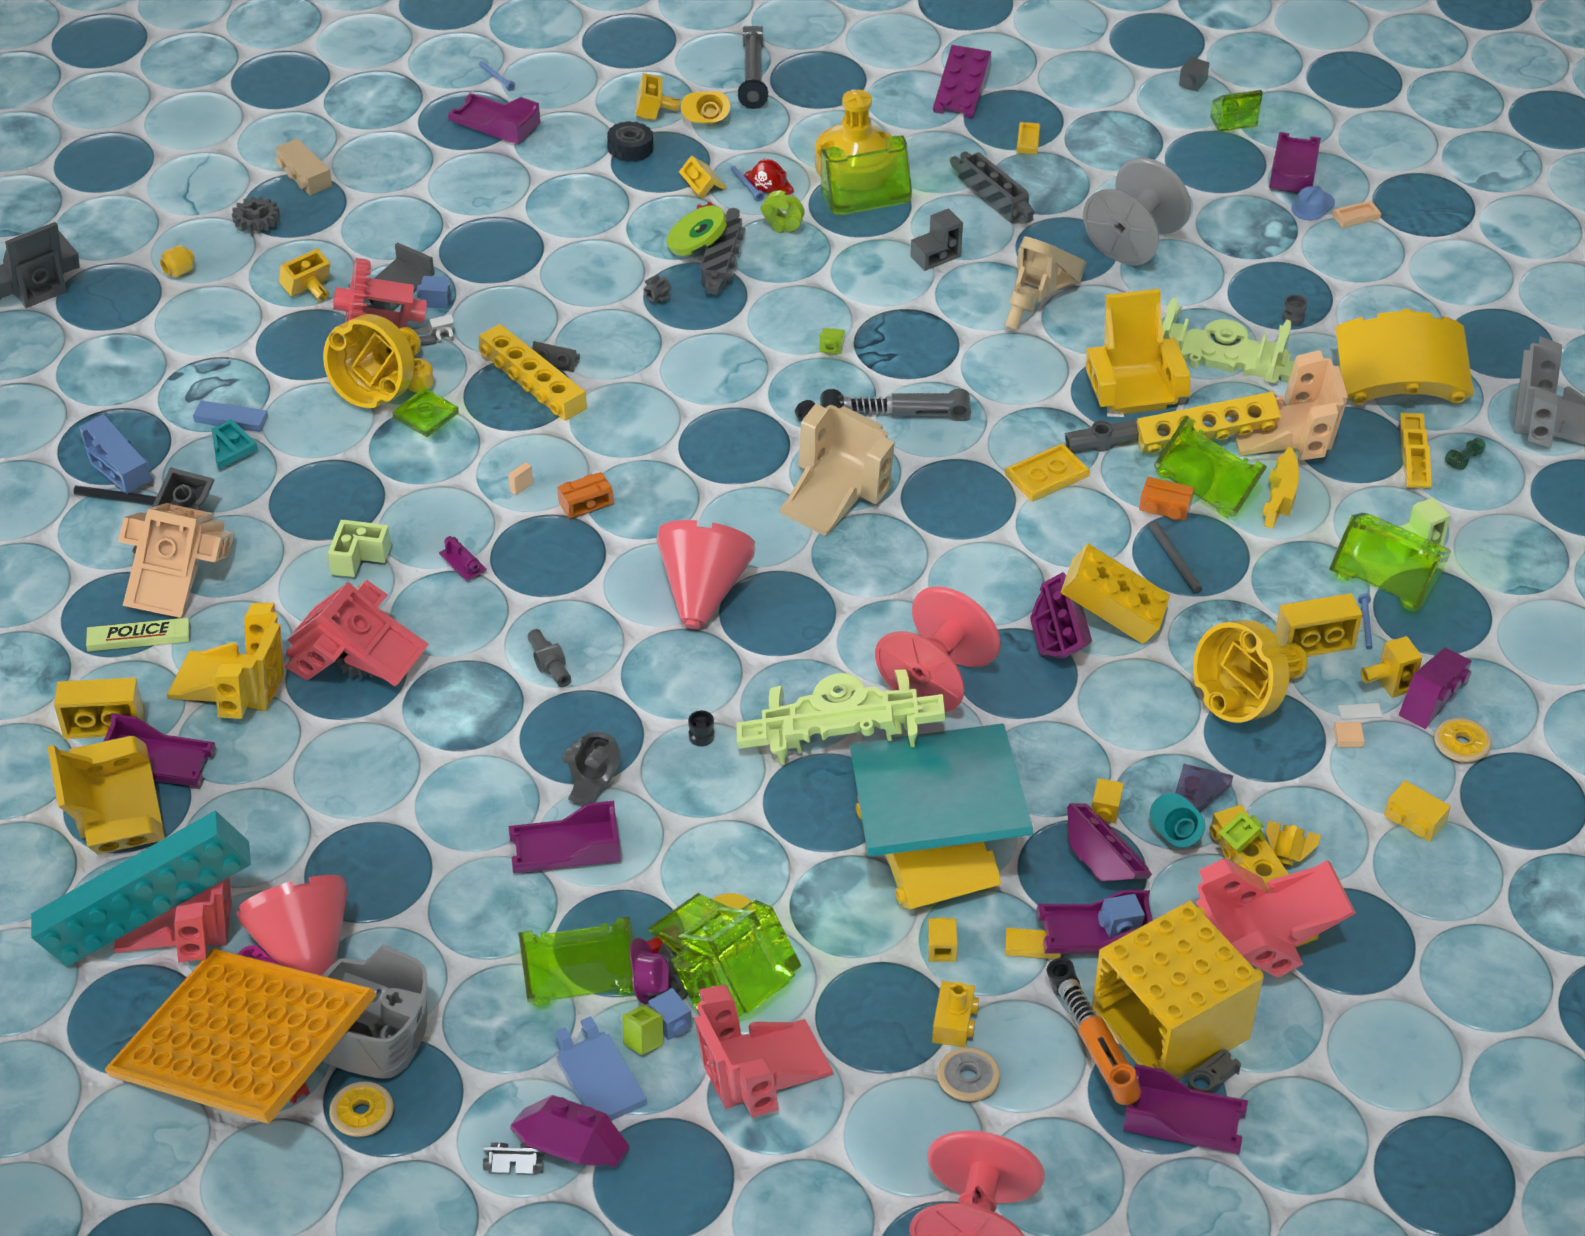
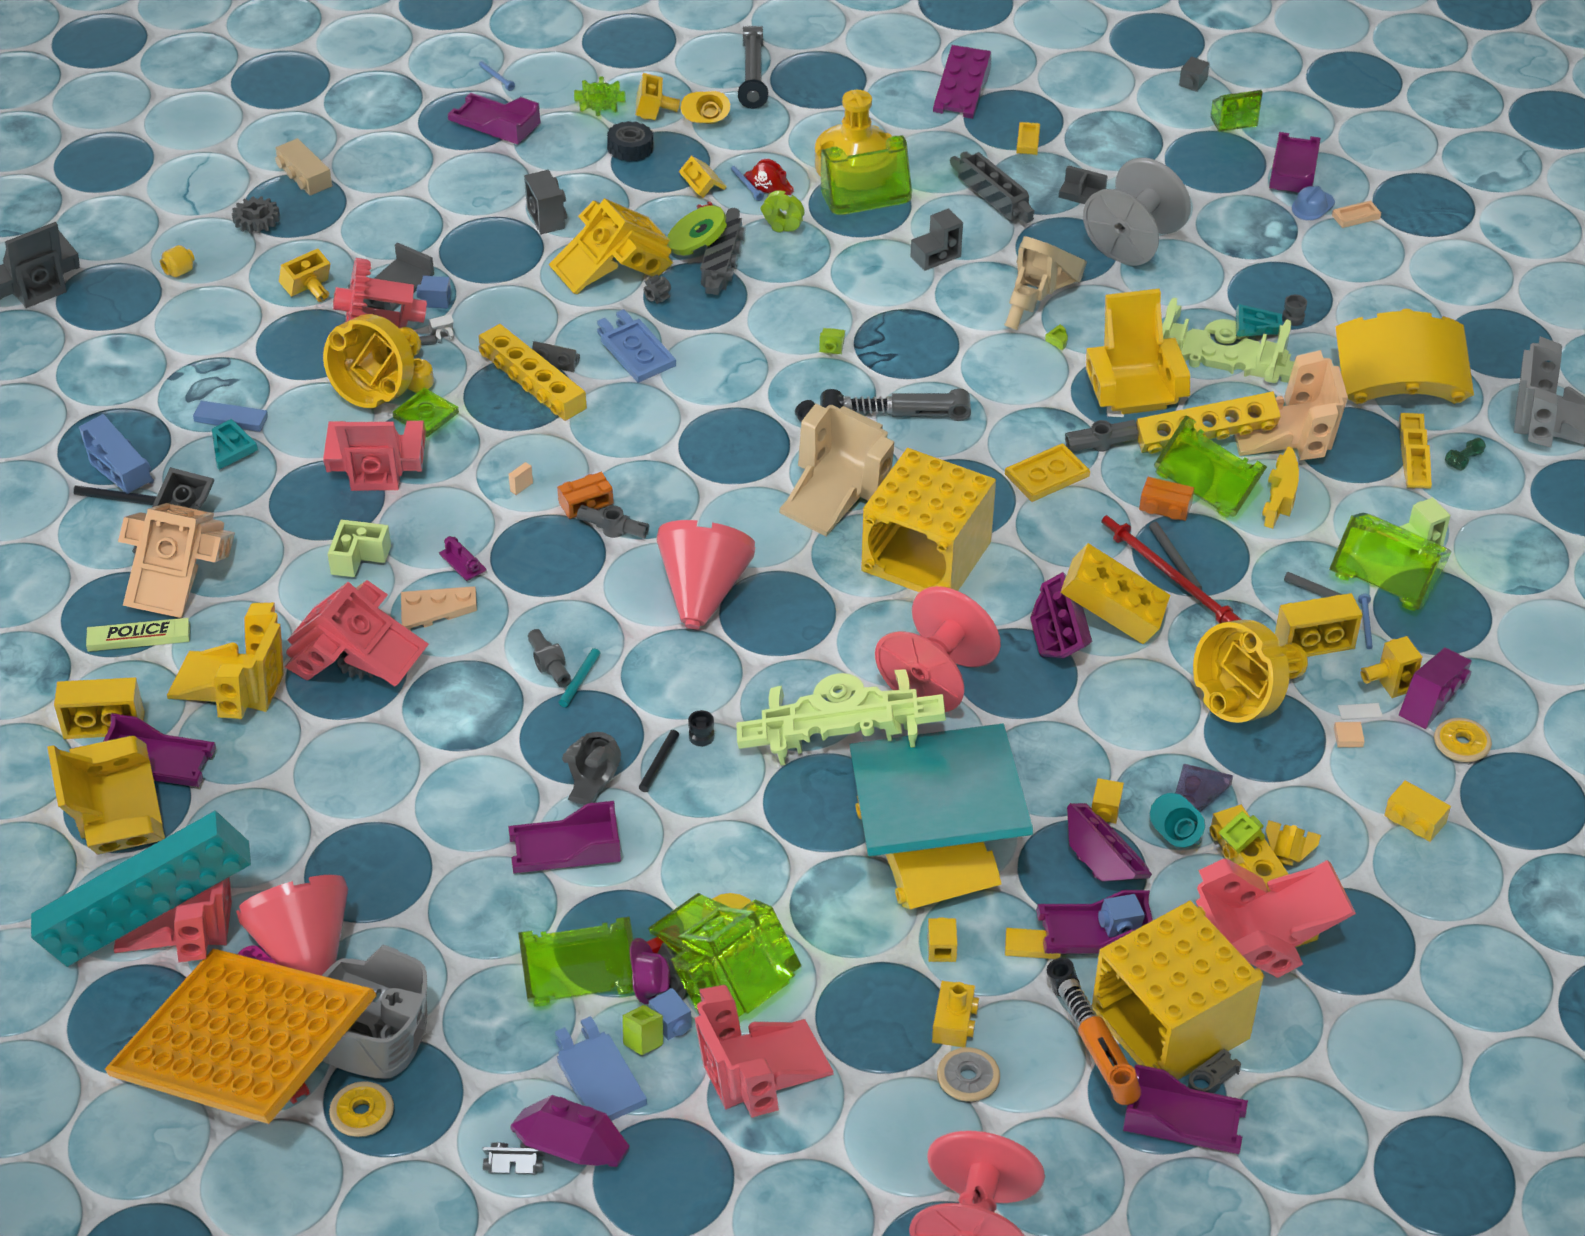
none -> coral piece [323,421,426,491]
none -> light nougat wing [401,586,477,631]
none -> dark grey brick [524,169,567,235]
none -> yellow piece [548,198,673,295]
none -> teal bar [558,648,601,707]
none -> clear neon green gear [574,76,626,116]
none -> dark grey pin [577,505,650,539]
none -> medium blue tile [597,309,676,383]
none -> black bar [639,730,679,792]
none -> yellow piece [861,447,996,592]
none -> lime tile [1045,324,1068,351]
none -> dark grey panel [1058,165,1108,204]
none -> red bar [1101,515,1242,624]
none -> teal wing [1236,304,1282,337]
none -> dark grey bar [1284,572,1342,597]

